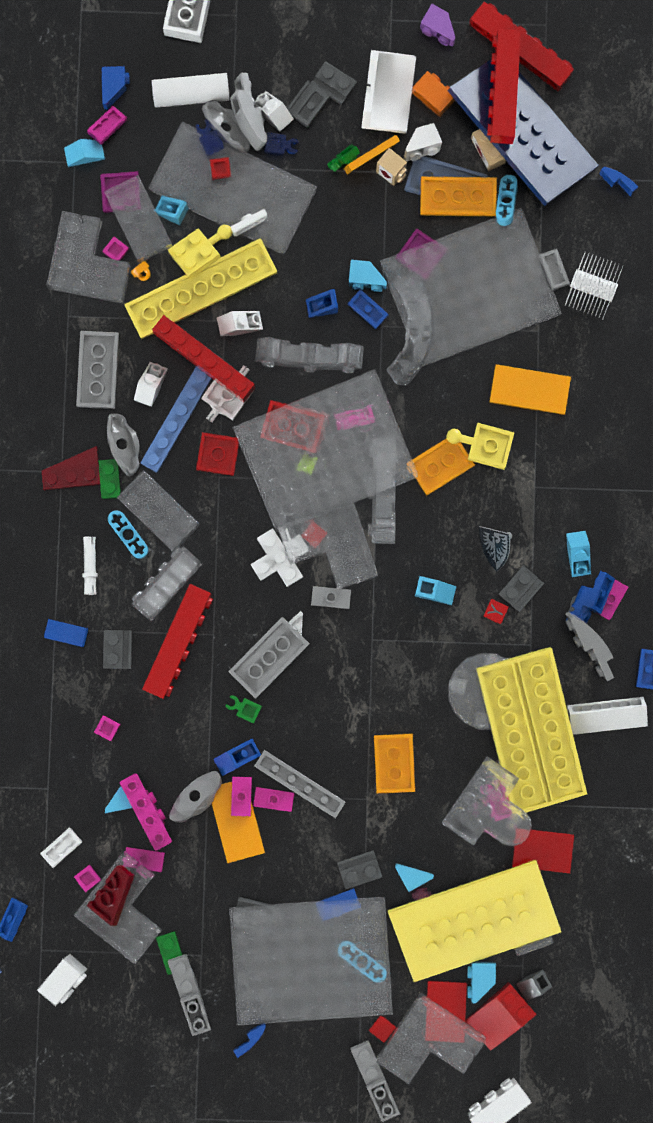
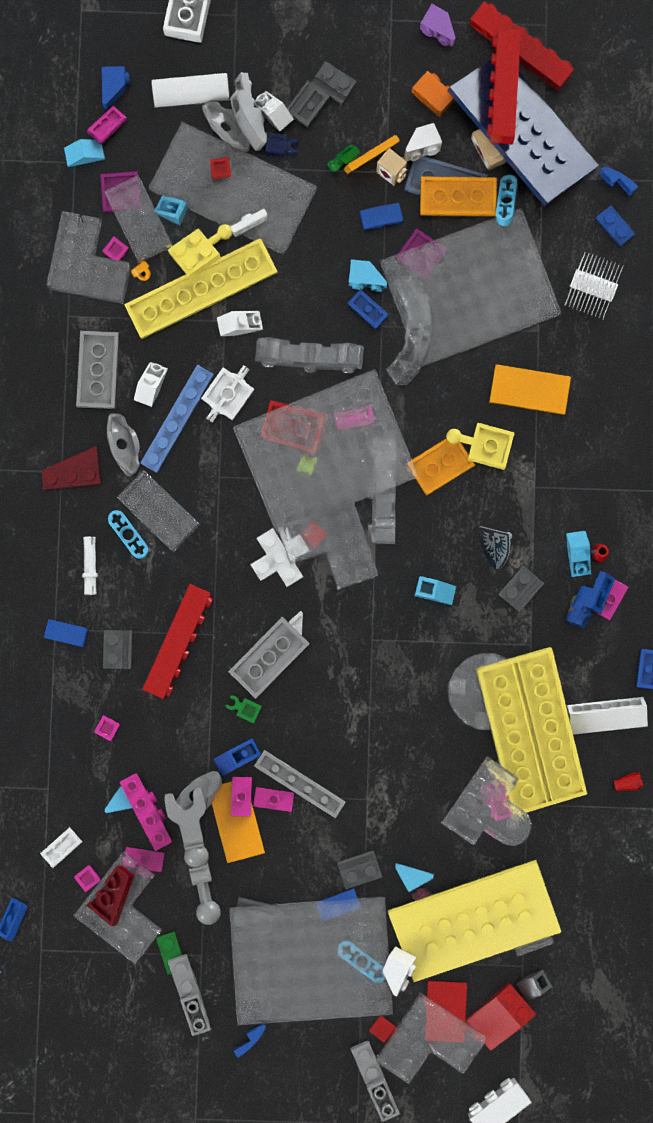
white brick [37,954,87,1006] -> none
green plate [98,459,121,499] -> none
clear brick [132,546,203,622] -> none
red brick [152,315,256,403] -> none
clear blue plate [196,120,224,156] -> none
red tile [196,432,240,476] -> none
blue slope [306,289,338,318] -> none
light grey plate [311,586,351,609] -> none
white panel [362,50,416,133] -> none
light orange tile [374,734,415,794] -> none
medium azure slope [467,962,496,1003] -> none
red tile [483,599,508,624] -> none
red tile [512,828,574,873] -> none
light grey plate [539,248,570,291] -> none
light grey slope [565,612,614,681] -> none
none -> light grey piece [165,787,221,925]
none -> blue slope [360,203,403,230]
none -> white slope [383,947,416,996]
none -> red cone [590,544,609,563]
none -> blue plate [596,205,635,247]
none -> red cone [614,772,643,792]

